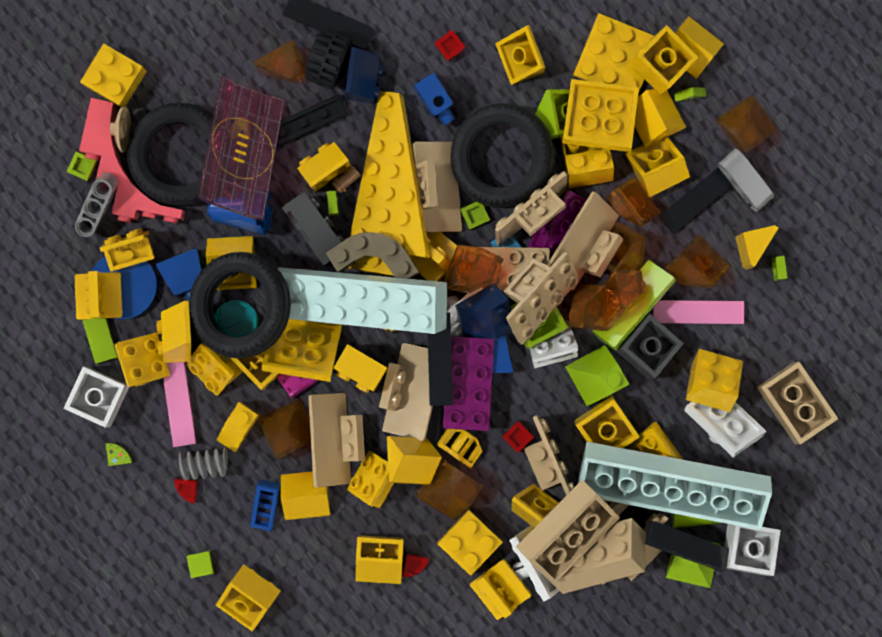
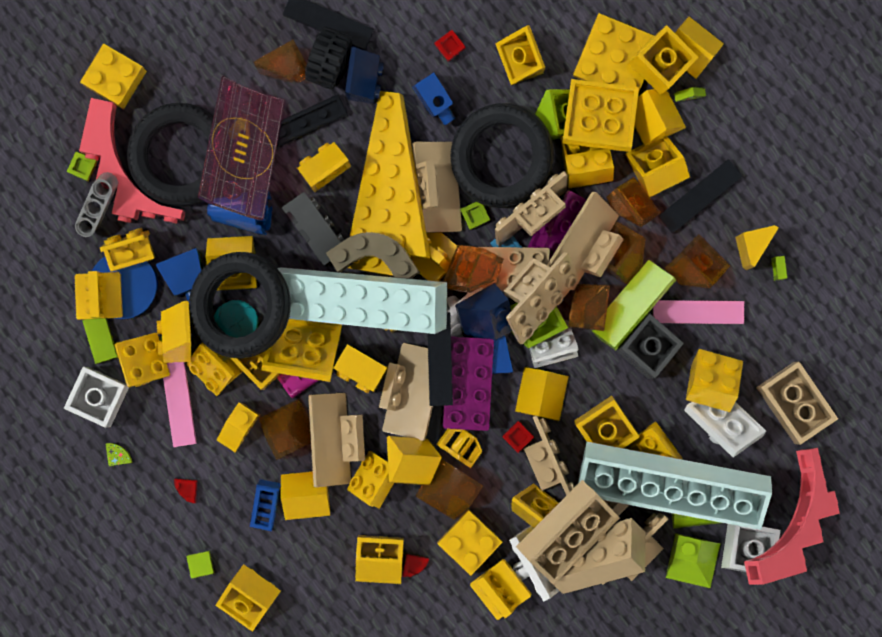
tan dish [110,107,131,152] -> none
light grey piece [179,448,228,481] -> none
lime tile [327,191,339,216] -> none
medium nougat pin [331,165,361,194] -> none
lime slope [565,345,629,406] -> none
clear orange slope [598,268,645,331] -> none
black tile [645,521,729,572] -> none
clear orange slope [716,94,778,155] -> none
light grey beam [718,148,774,212] -> none
none -> yellow slope [515,367,569,421]
none -> coral arch [744,448,840,585]

